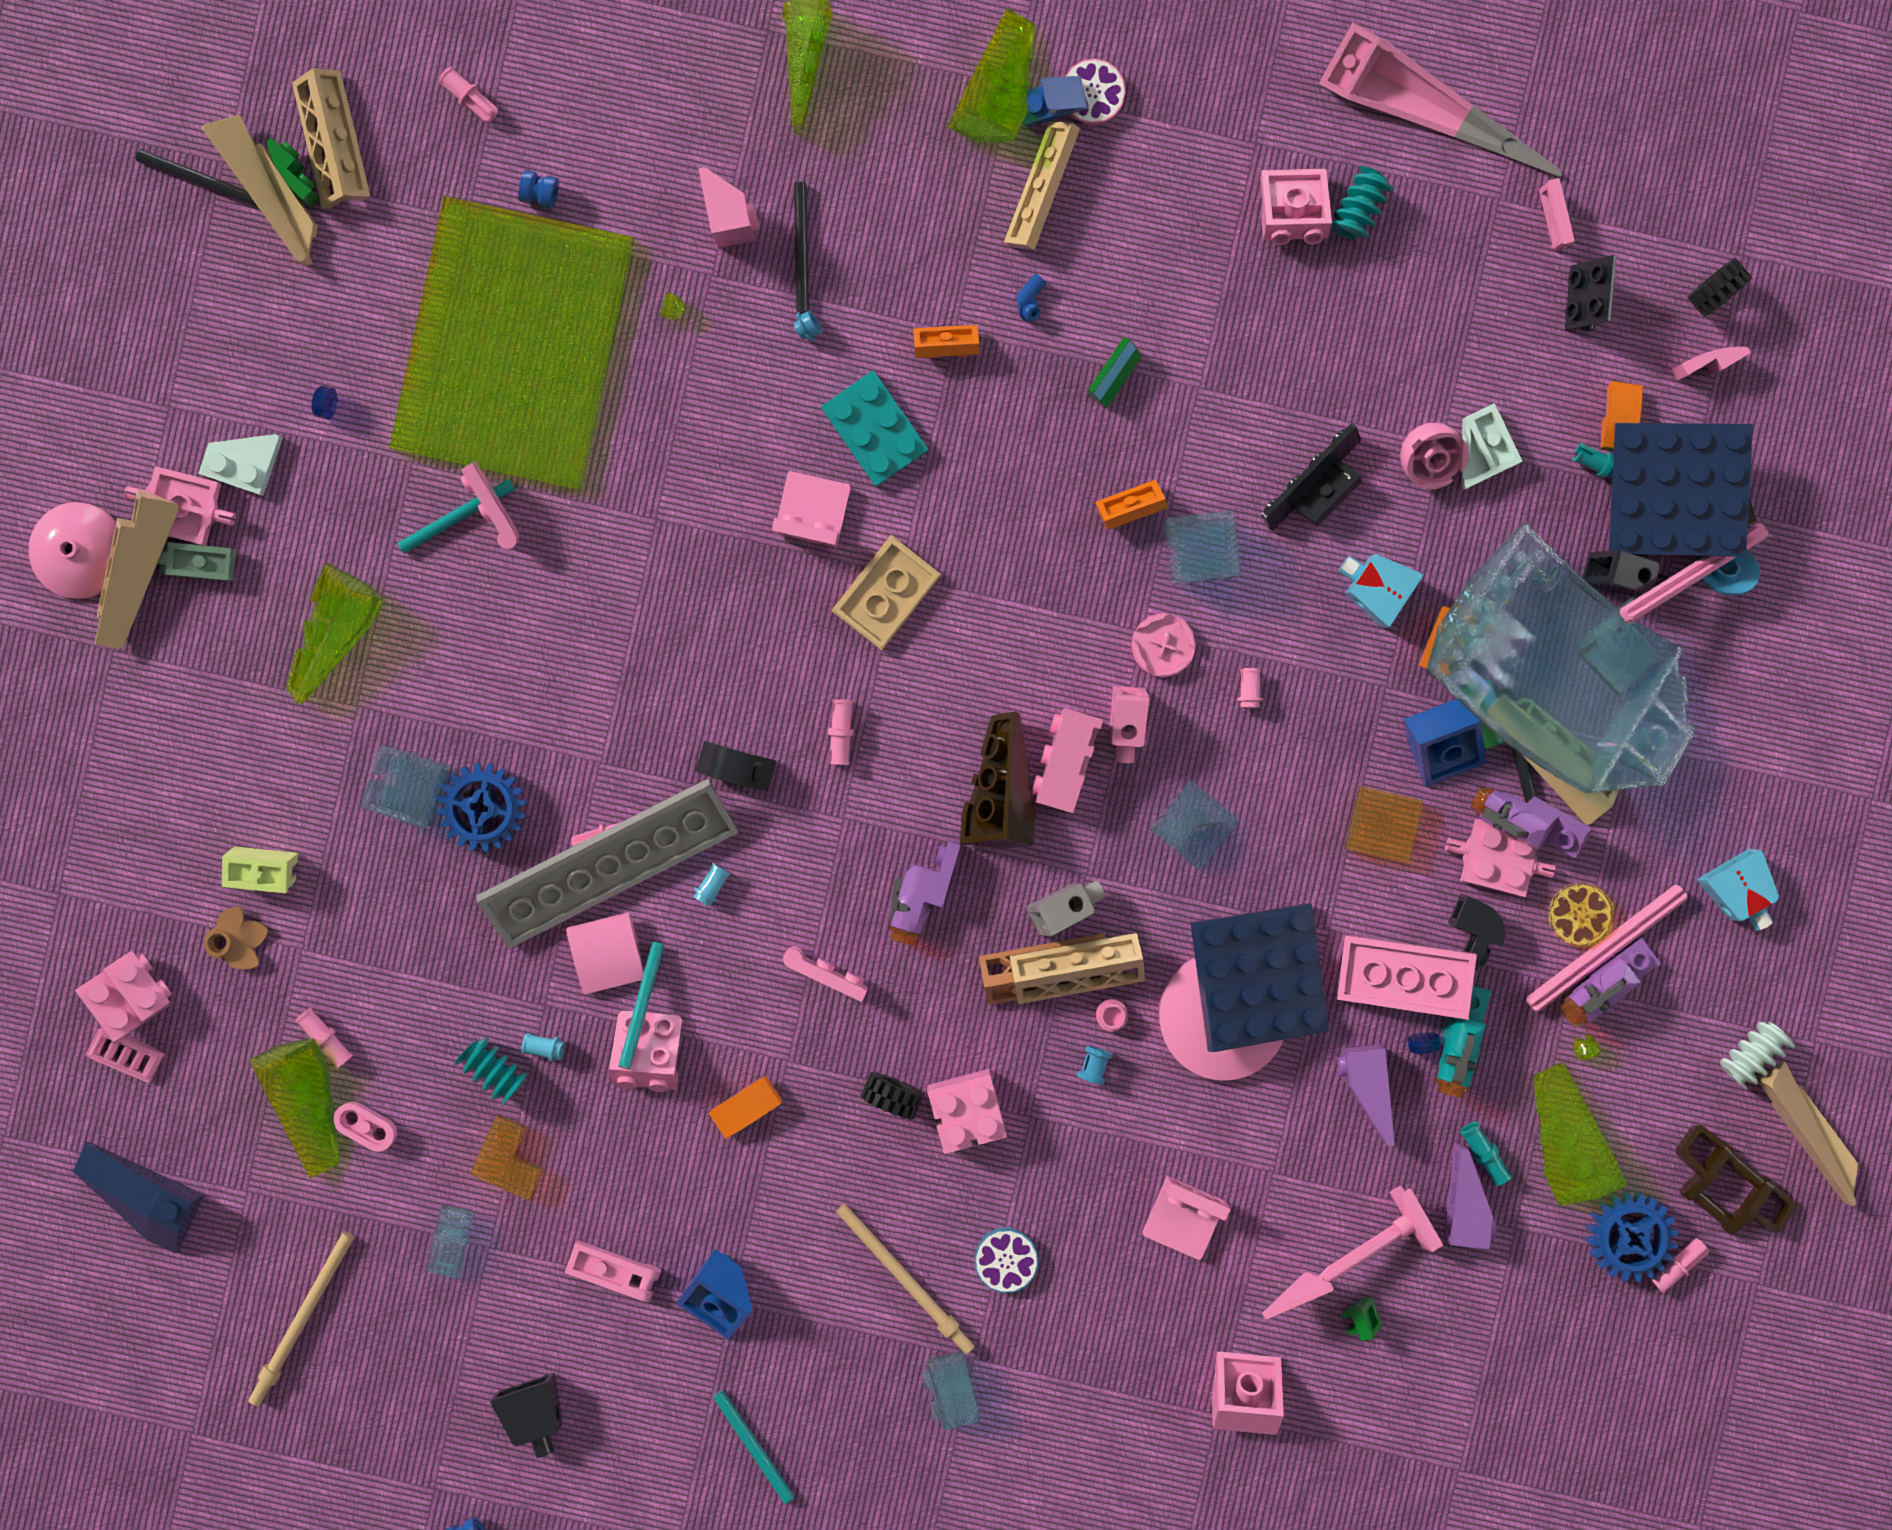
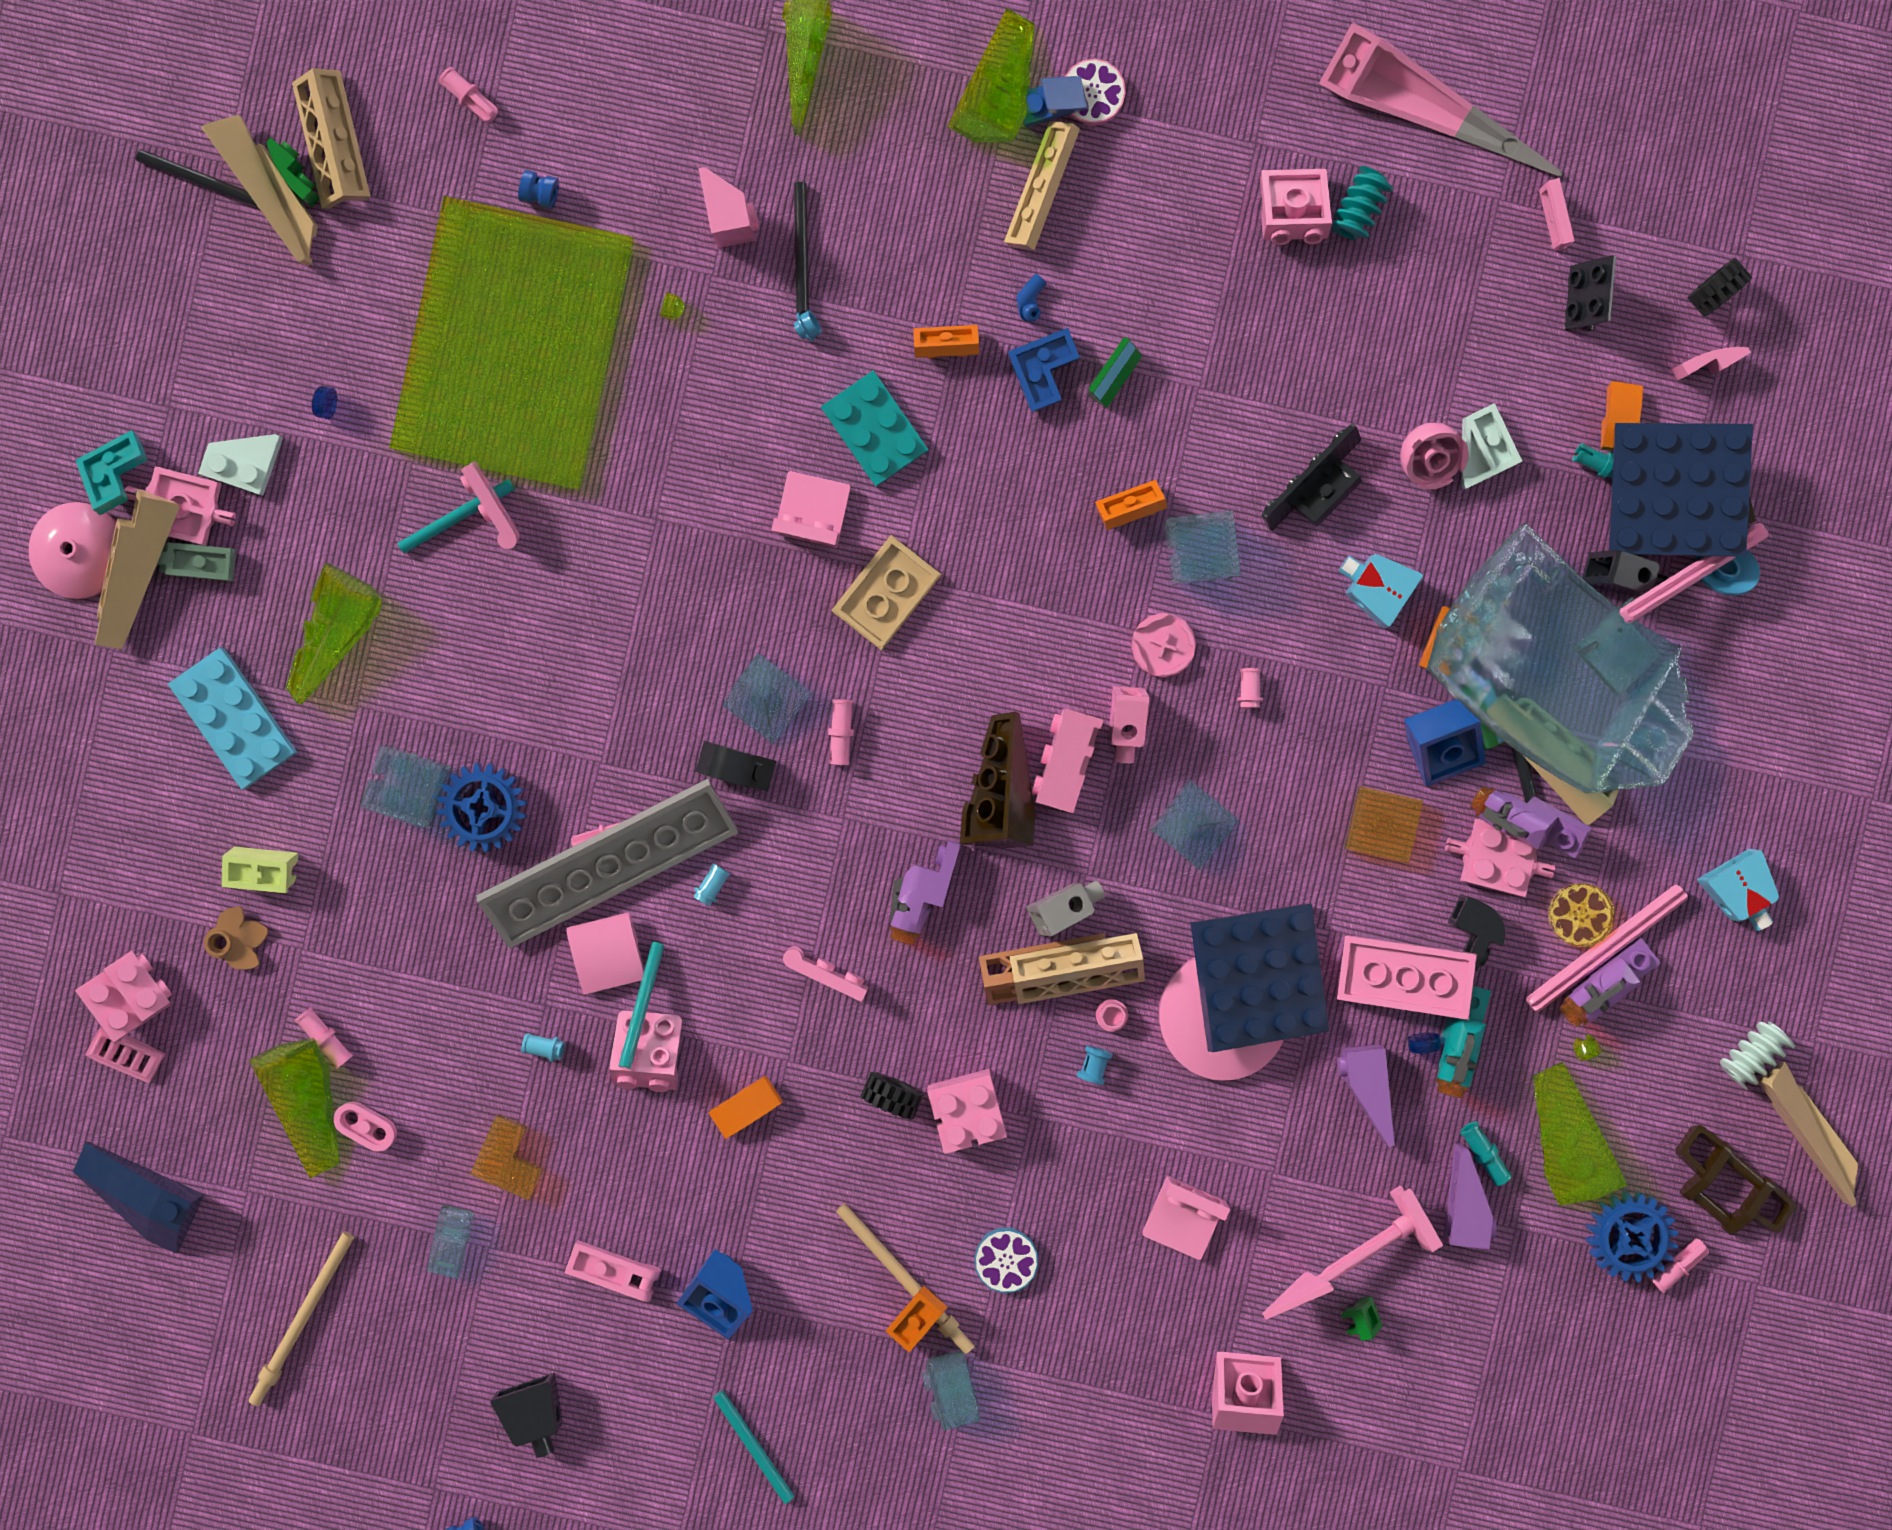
teal piece [454,1037,527,1107] -> none
none -> teal plate [75,430,148,515]
none -> medium azure plate [168,647,298,790]
none -> clear light blue slope [722,653,812,744]
none -> orange plate [885,1285,948,1353]
none -> blue plate [1008,328,1080,413]

